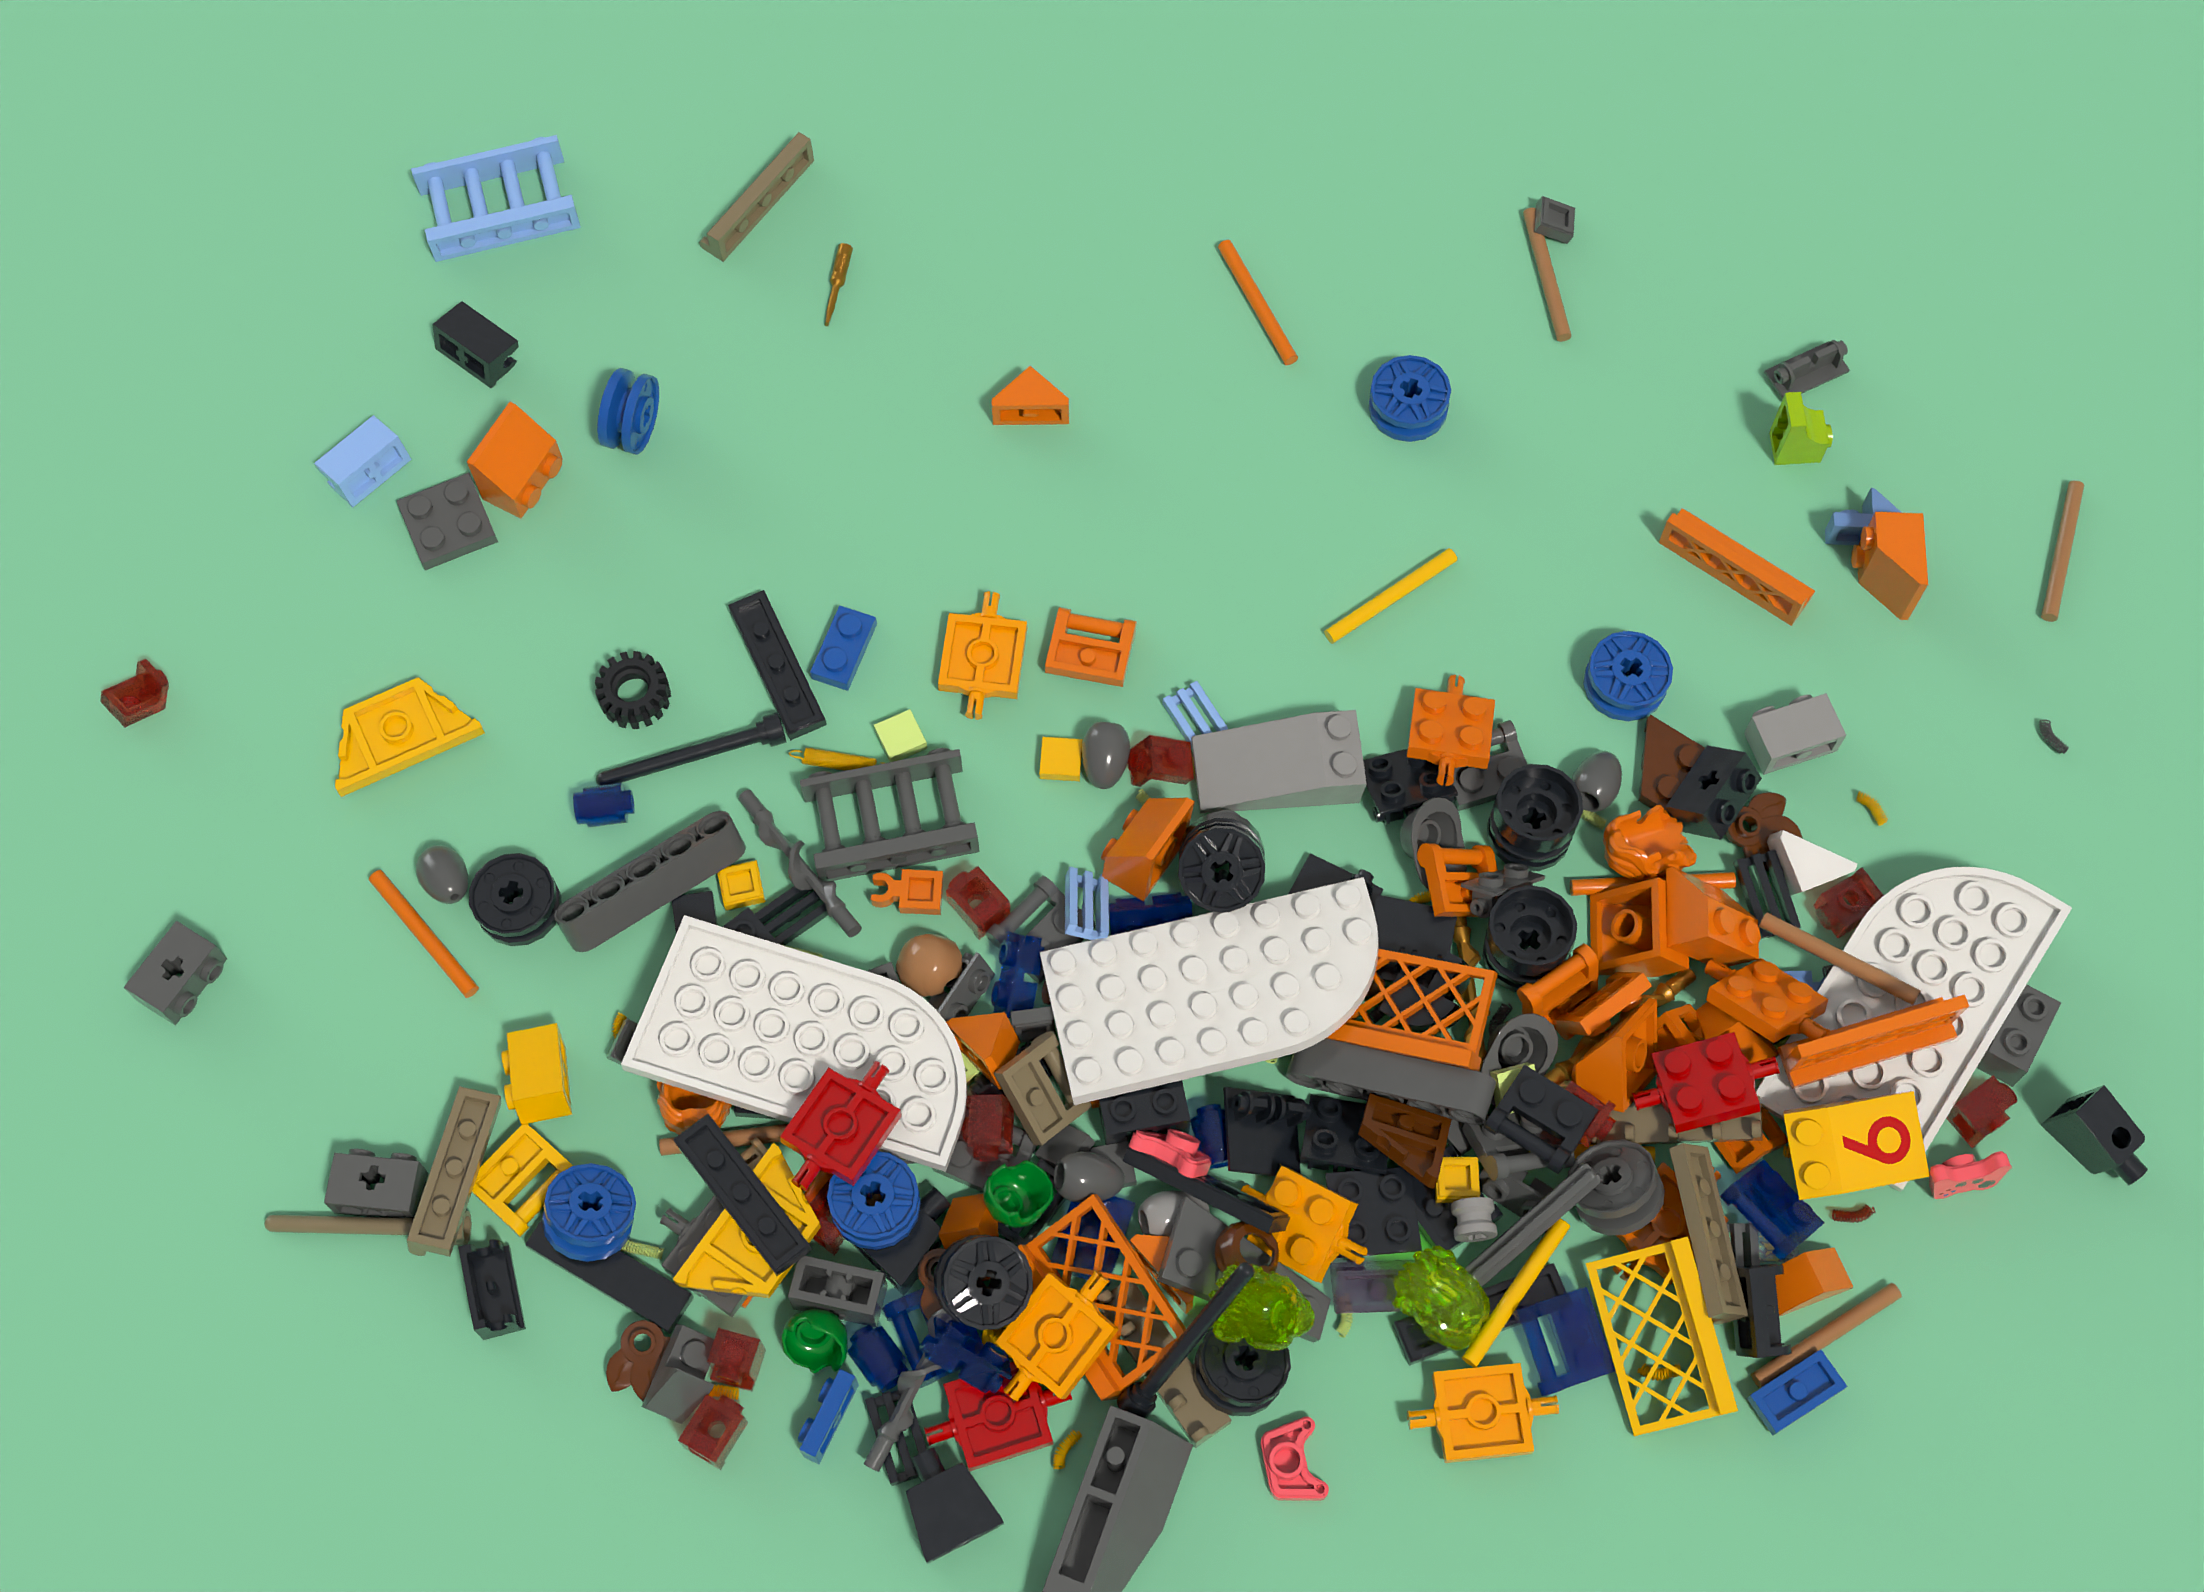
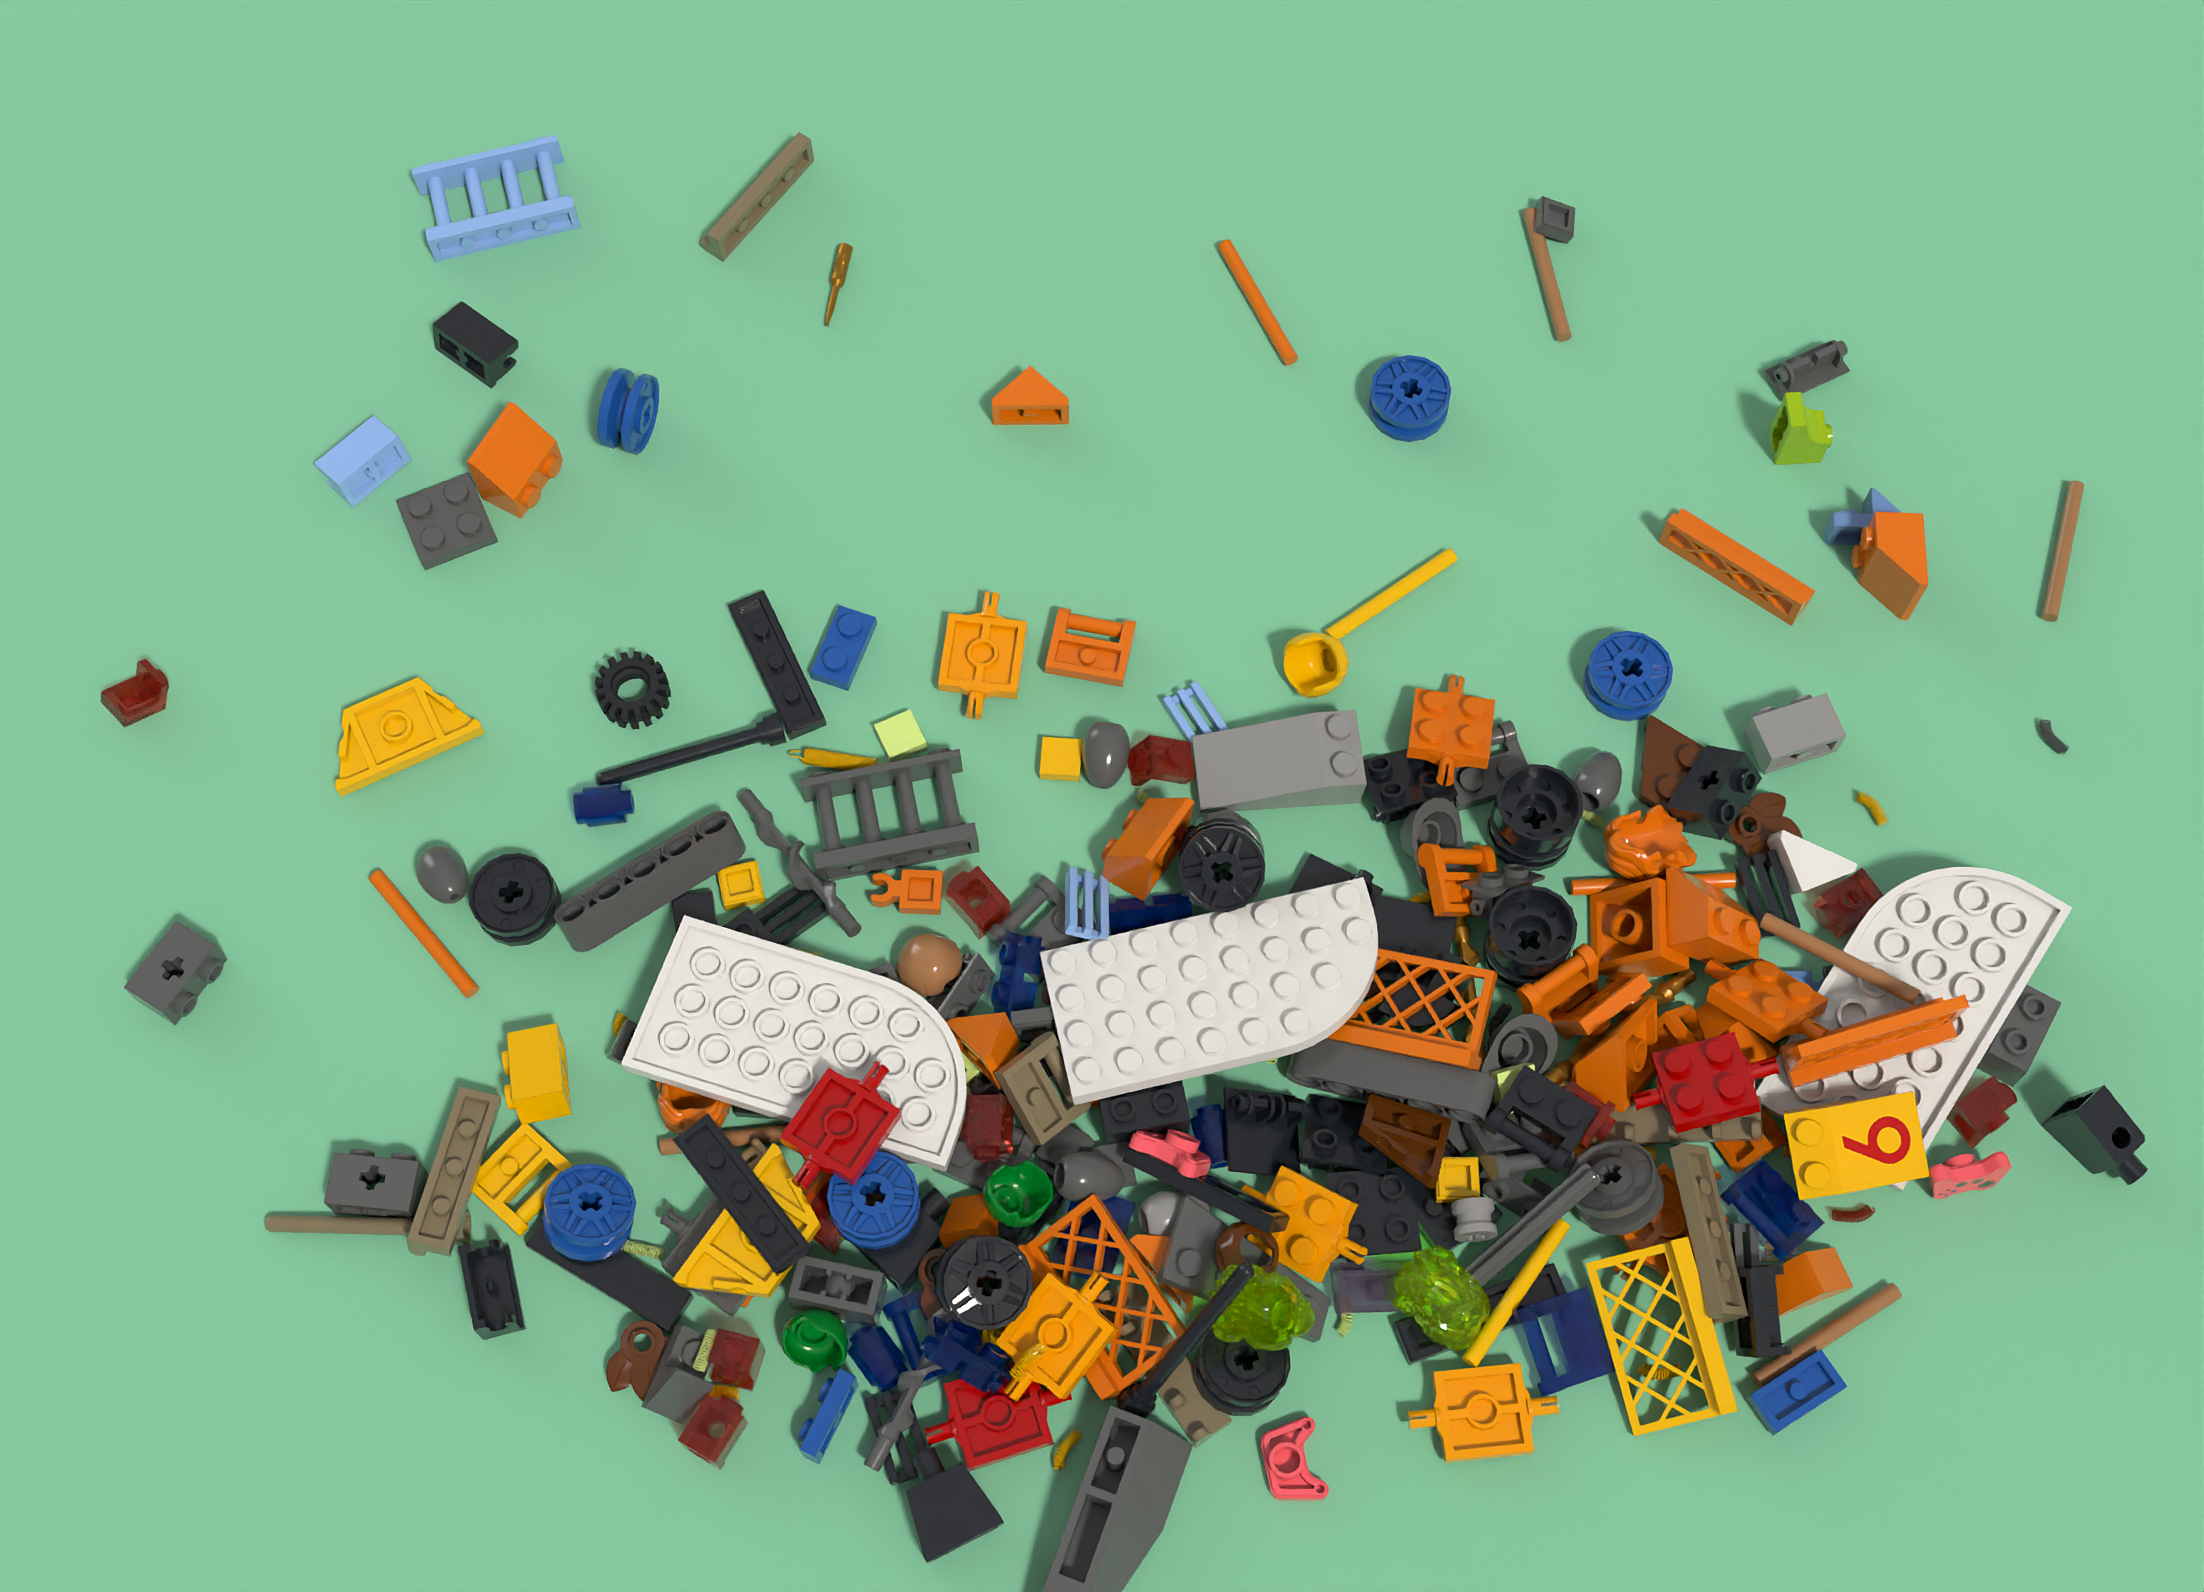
none -> yellowish green leg [692,1329,719,1372]
none -> yellow leg [1009,1343,1046,1381]
none -> yellow hair [1283,632,1349,698]

